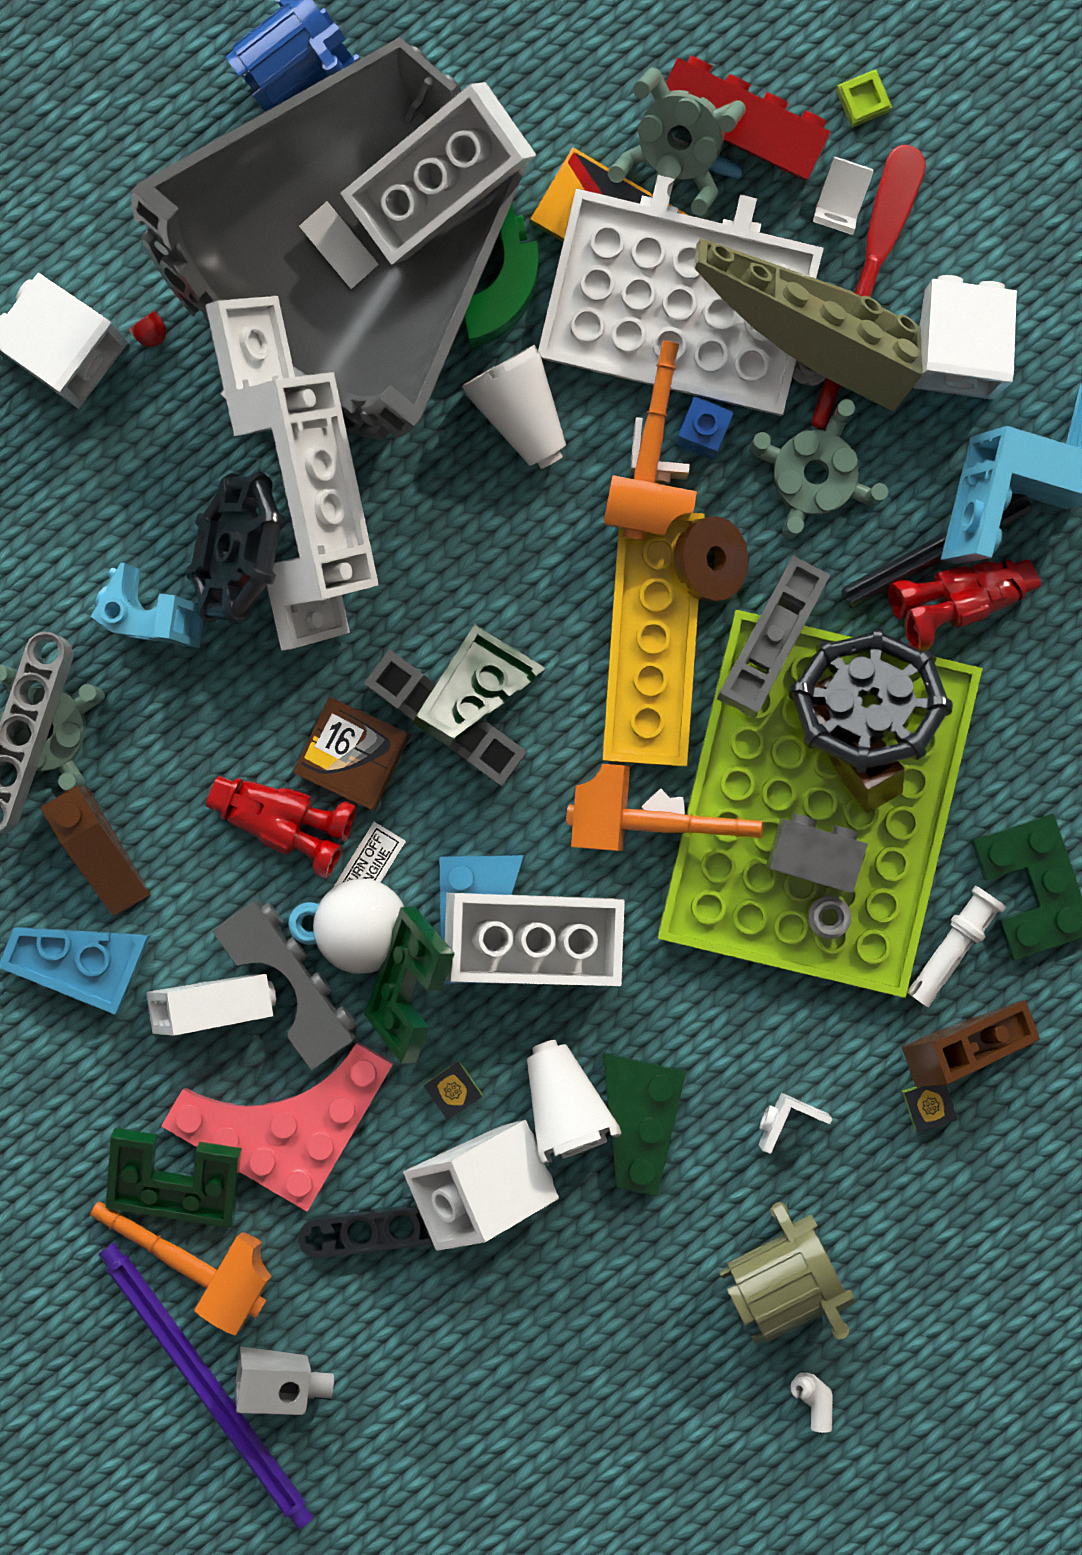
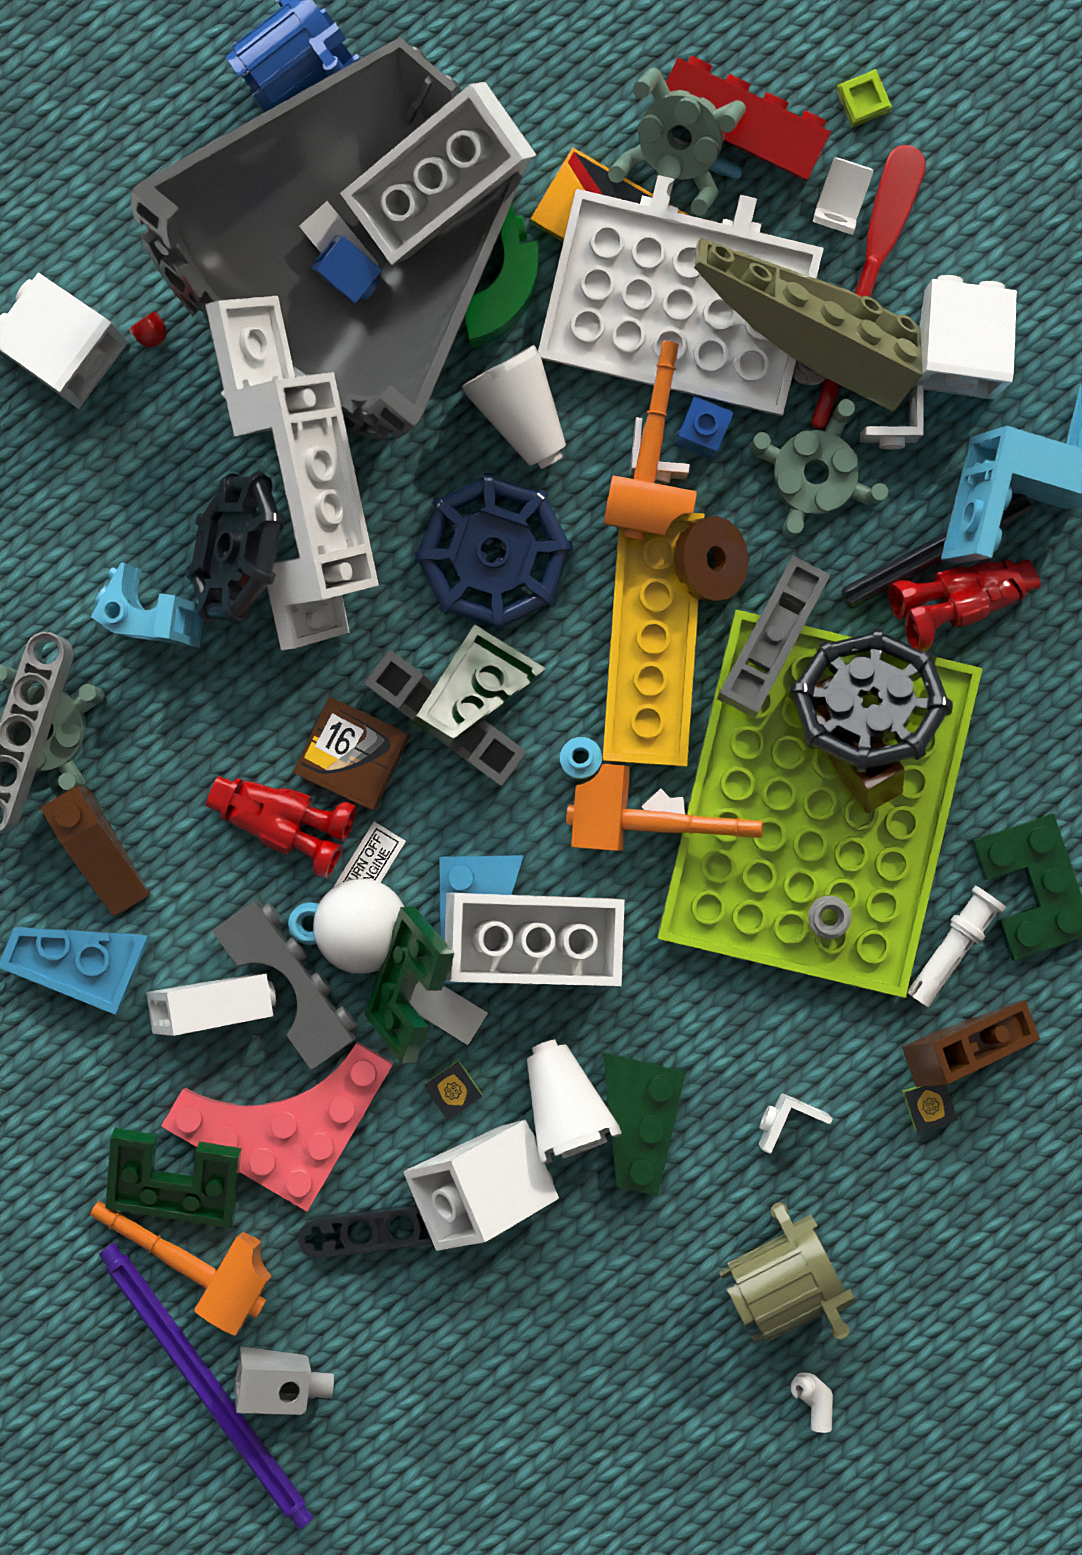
flat silver brick [766,813,868,893] -> none
none -> blue brick [310,234,382,303]
none -> white sticker [410,981,488,1045]
none -> dark blue plate [414,473,573,631]
none -> medium azure plate [560,737,602,780]
none -> white bracket [860,385,924,450]

